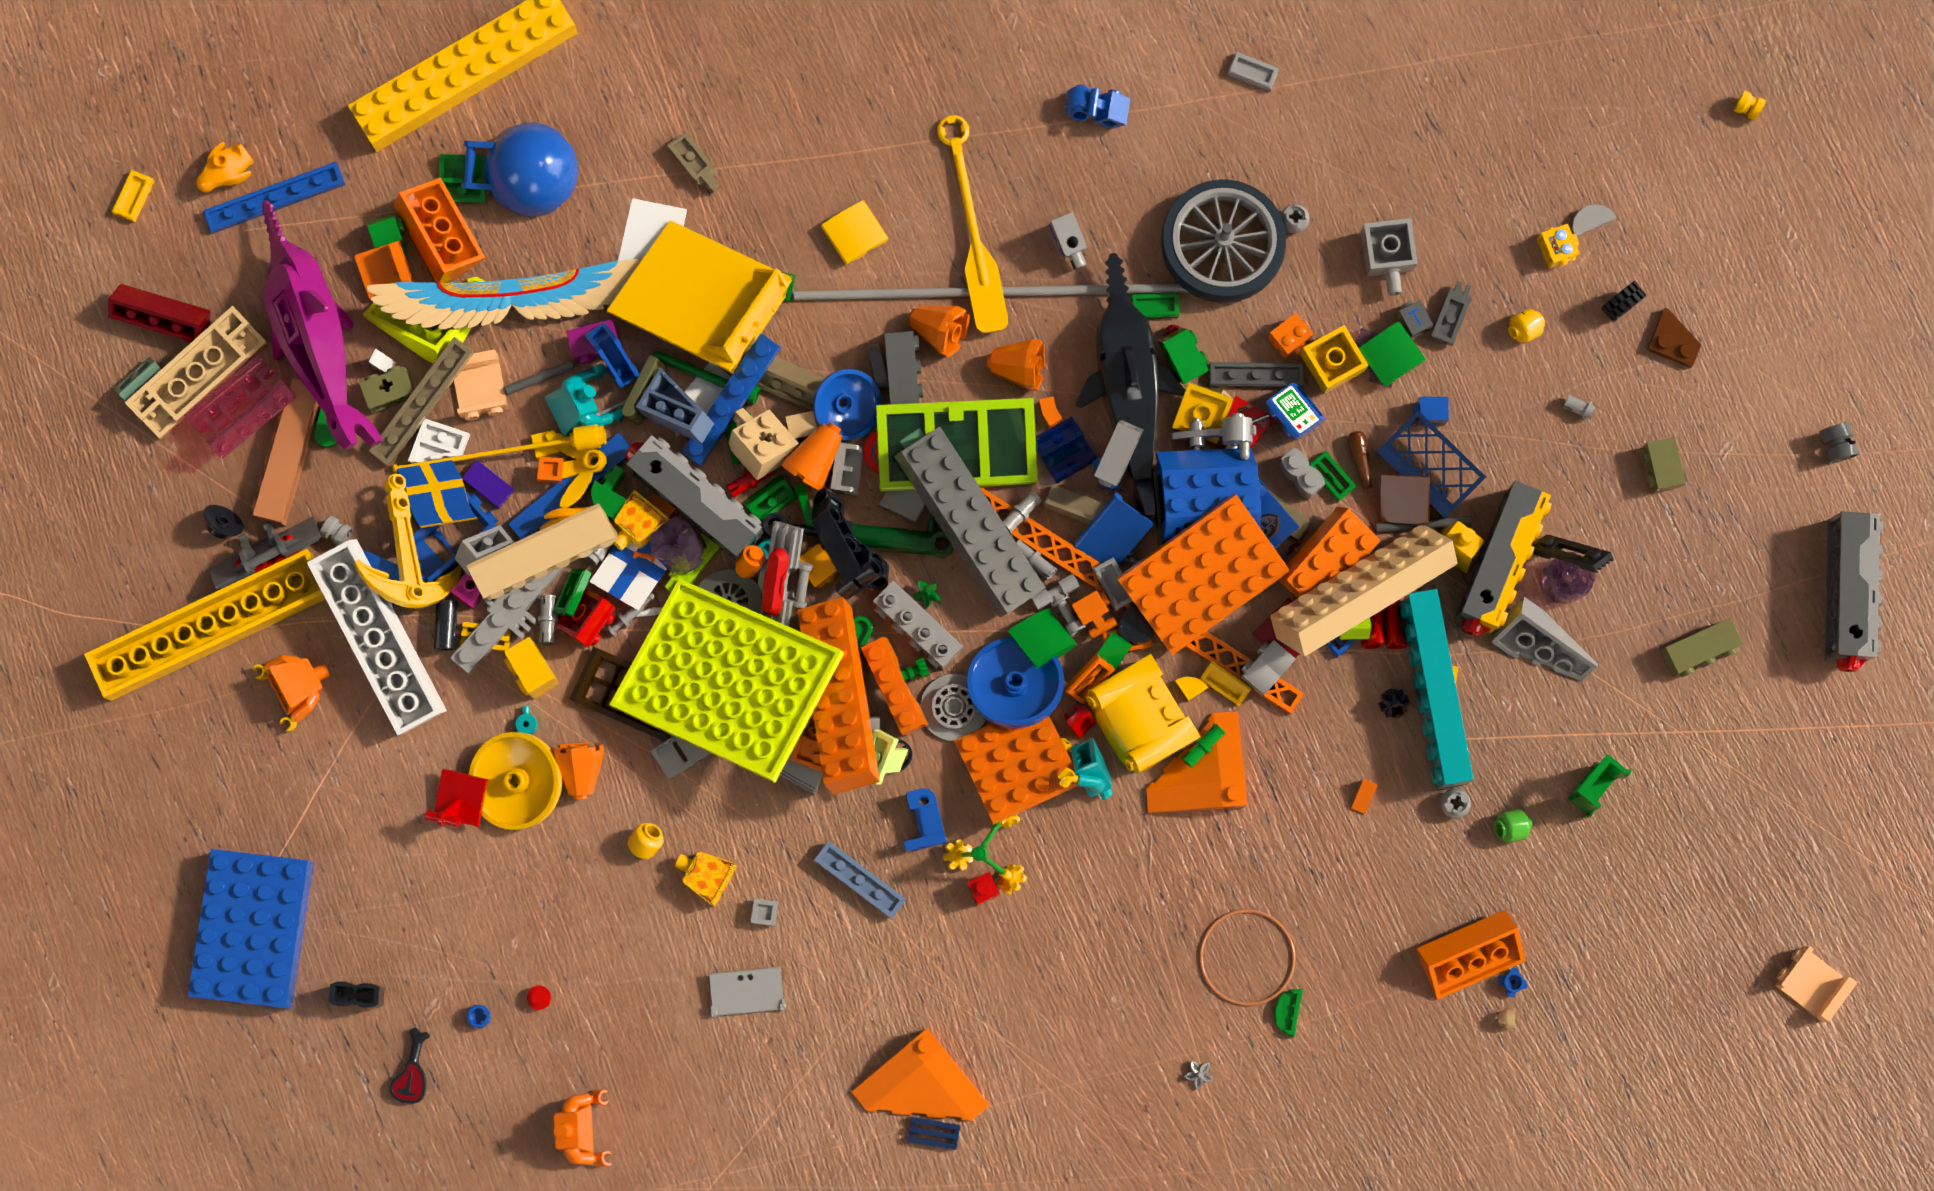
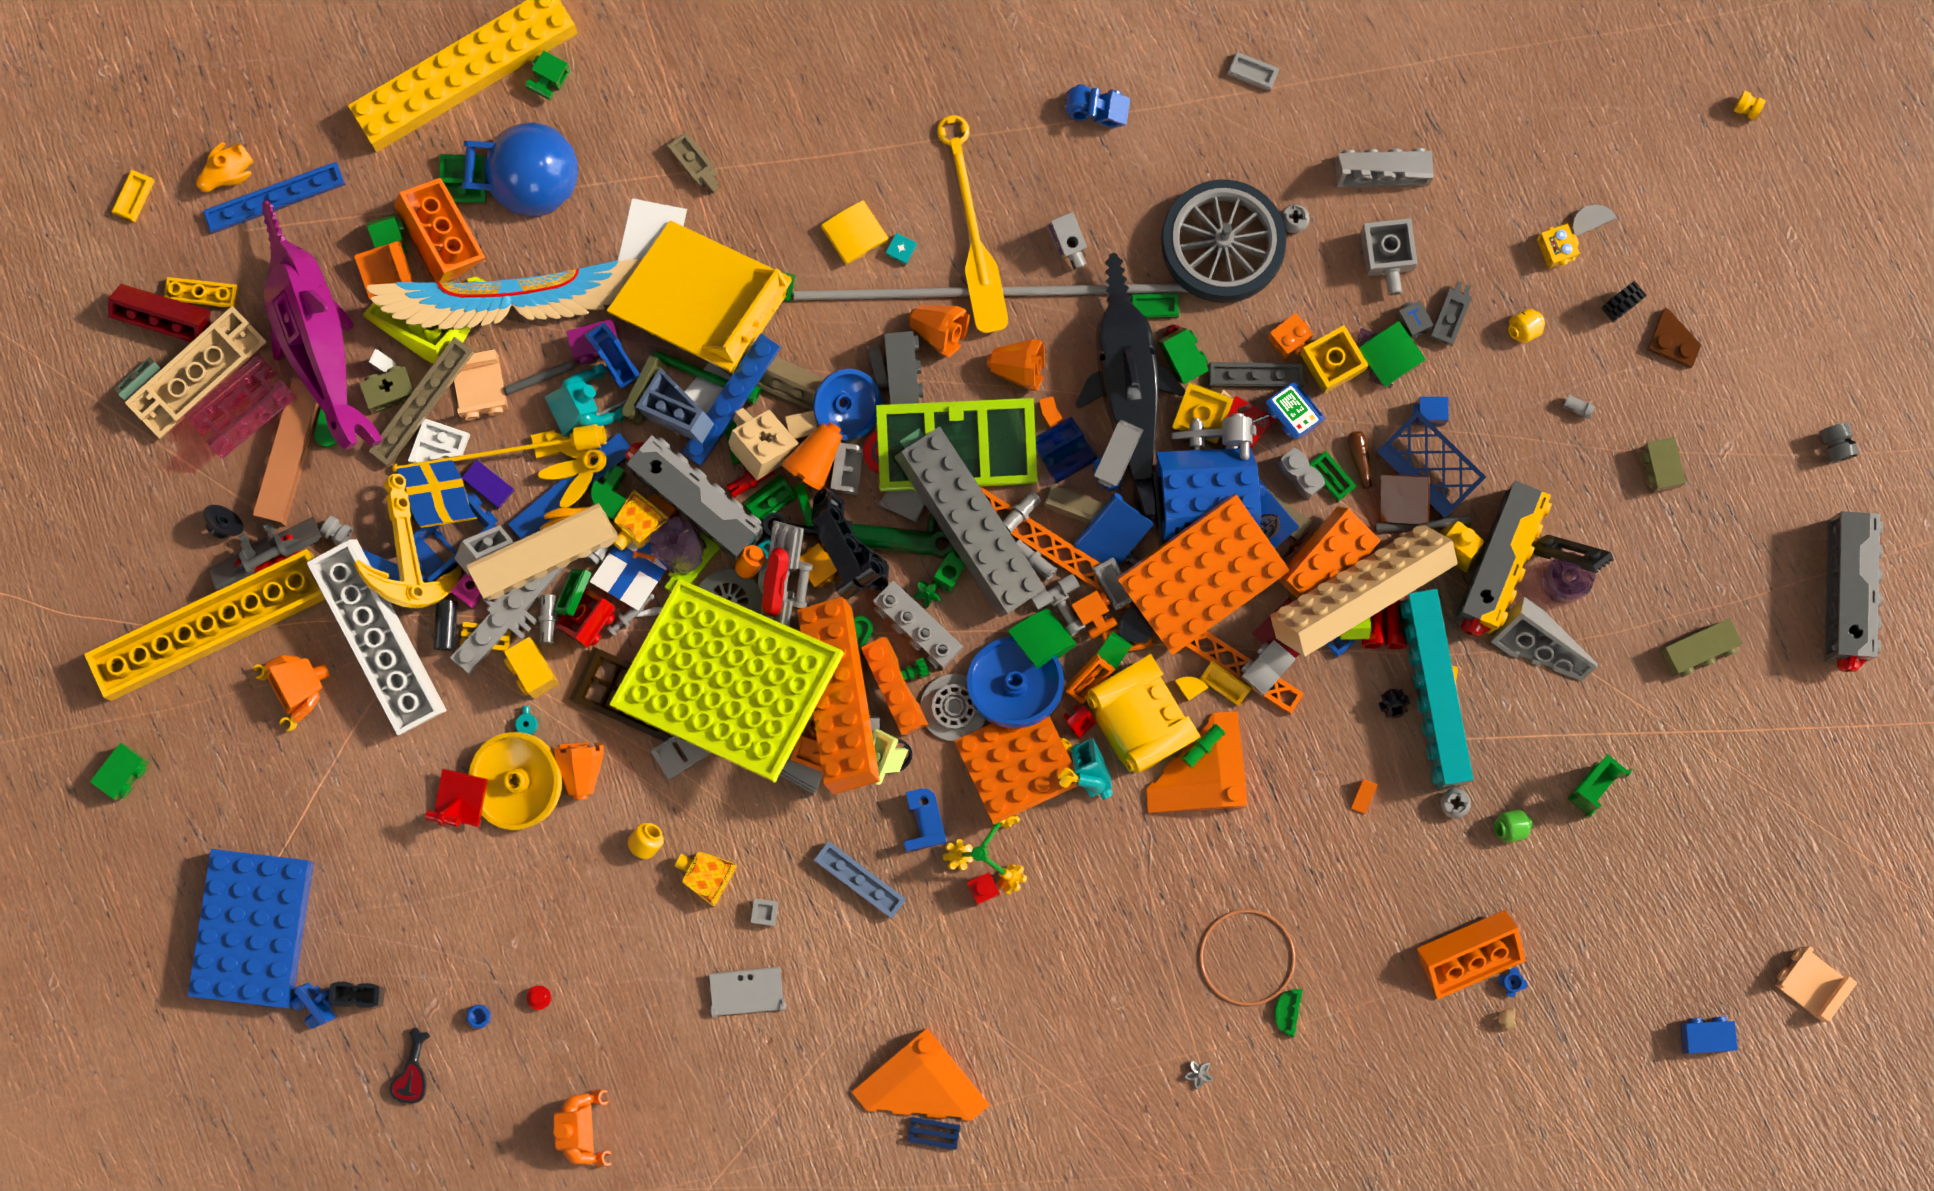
orange tile [537,457,564,484] -> none
none -> green brick [90,743,149,801]
none -> yellow tile [164,277,239,309]
none -> blue hips [290,982,337,1029]
none -> green brick [525,50,571,101]
none -> teal tile [886,233,917,265]
none -> green leg [932,547,966,594]
none -> light grey wedge [1335,148,1433,187]
none -> blue brick [1680,1016,1738,1054]

